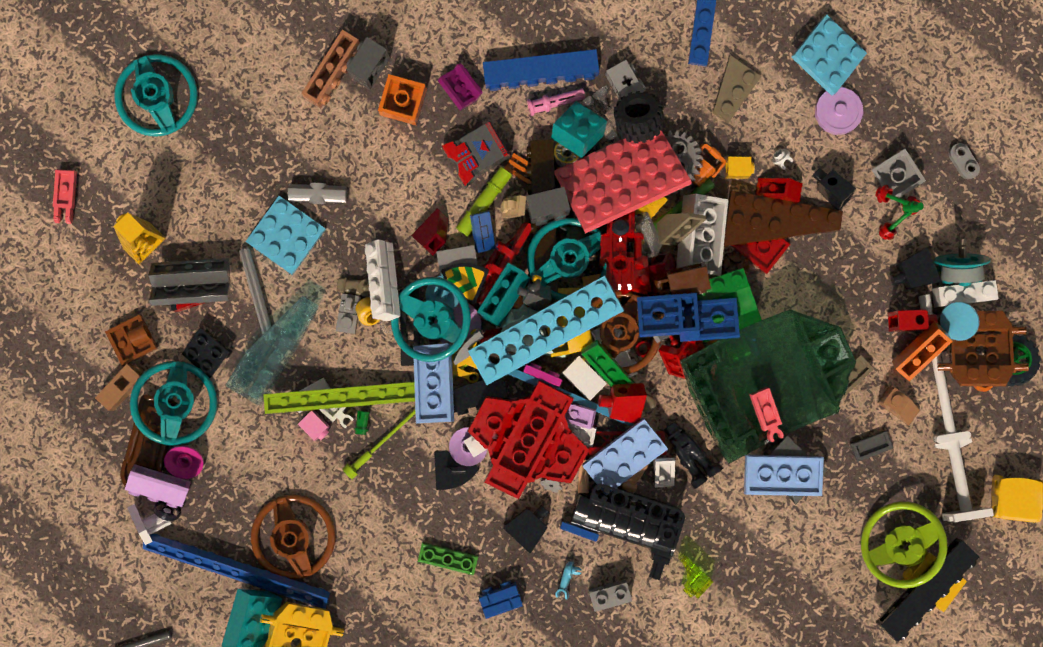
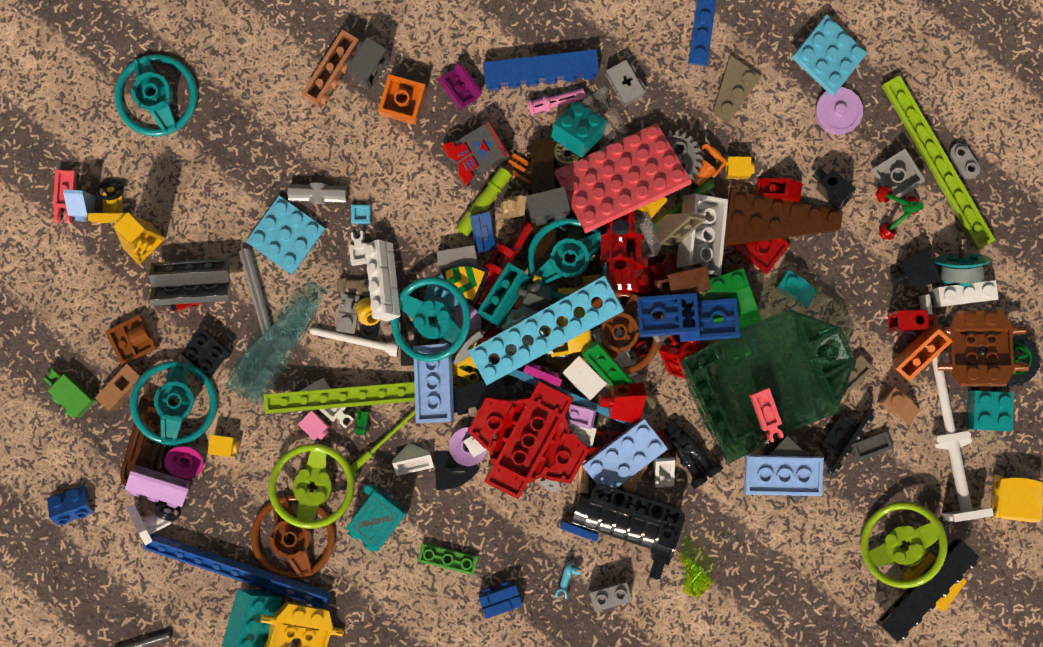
dark red slope [411,208,449,256] -> none
black torso [503,505,550,553] -> none
black tyre [614,91,664,143] -> none
white plate [772,149,793,170] -> none
medium azure piece [940,302,979,341] -> none
none -> bright green brick [42,367,97,417]
none -> blue bracket [47,485,94,525]
none -> light blue slope [63,189,95,222]
none -> yellow piece [88,179,126,223]
none -> yellow brick [207,434,239,457]
none -> lime piece [268,444,355,529]
none -> white piece [309,327,400,357]
none -> teal container [346,484,409,552]
none -> white plate [349,231,368,266]
none -> medium azure tile [351,204,371,224]
none -> black tile [360,323,379,340]
none -> white slope [392,443,434,476]
none -> teal slope [775,270,817,307]
none -> black bracket [820,408,875,475]
none -> lime plate [882,75,995,250]
none -> teal brick [966,391,1014,432]

